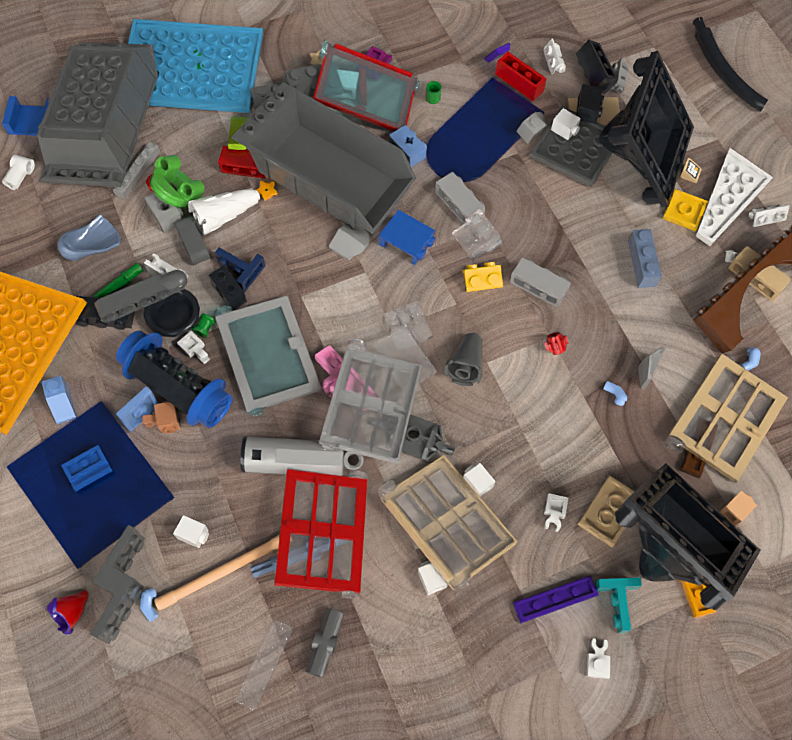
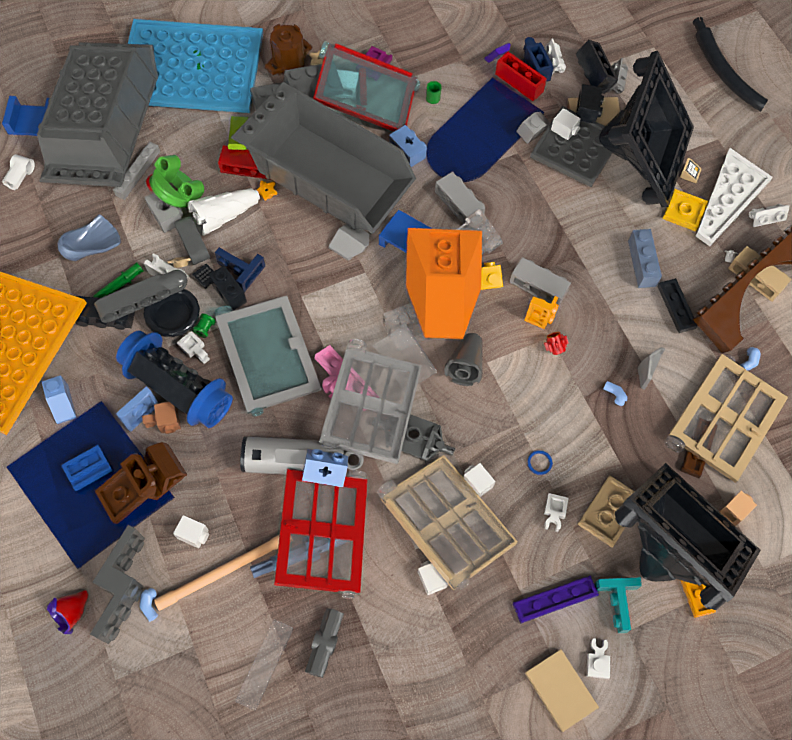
none -> reddish brown piece [95,442,187,524]
none -> tan plate [167,256,191,268]
none -> black tile [192,264,214,289]
none -> reddish brown container [265,24,313,76]
none -> brick [302,449,348,487]
none -> orange wedge [406,228,482,339]
none -> dark blue brick [523,37,554,82]
none -> light orange bracket [524,296,559,330]
none -> tan tile [525,649,599,732]
none -> blue piece [527,451,553,475]
none -> black plate [657,278,698,333]

